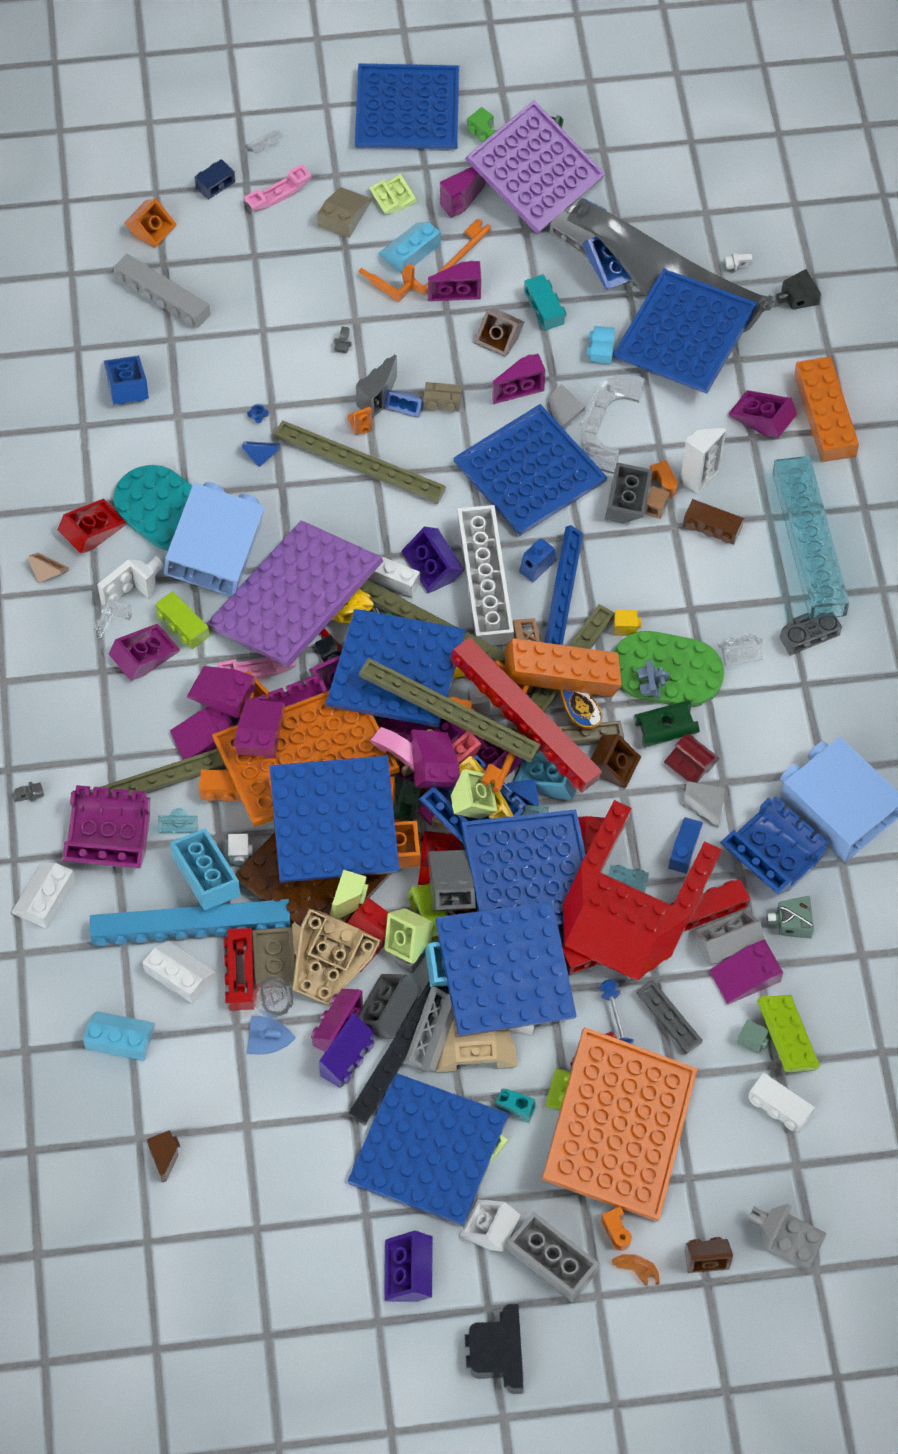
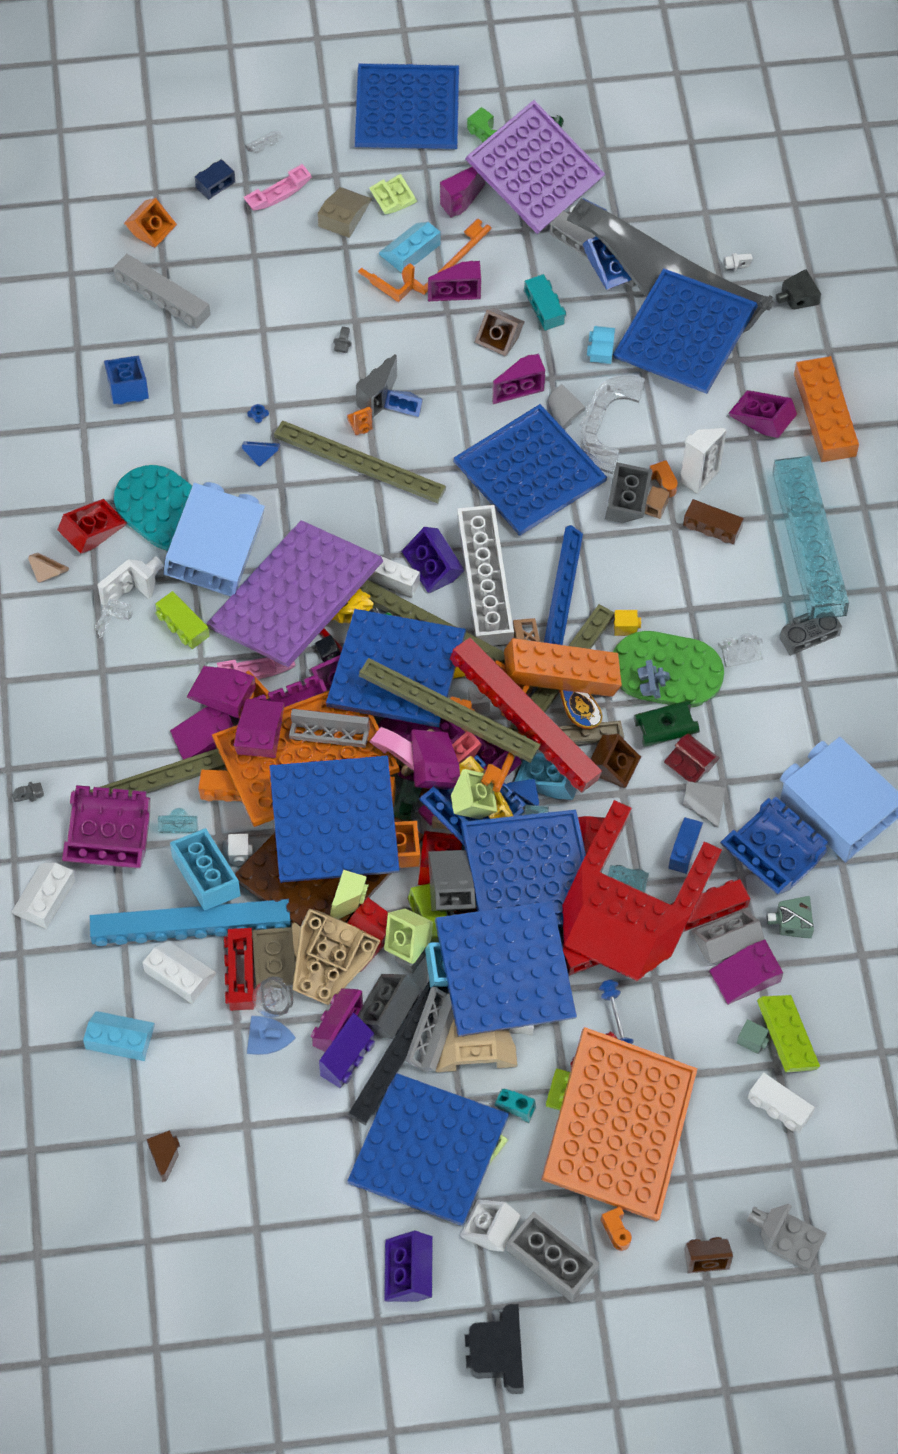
magenta slope [108,623,180,681] -> none
dark tan brick [423,382,462,412] -> none
blue torso [519,538,557,583] -> none
clear orange piece [612,1254,660,1286] -> none
dark grey plate [636,980,703,1054] -> none
none -> light grey fence [289,709,370,748]

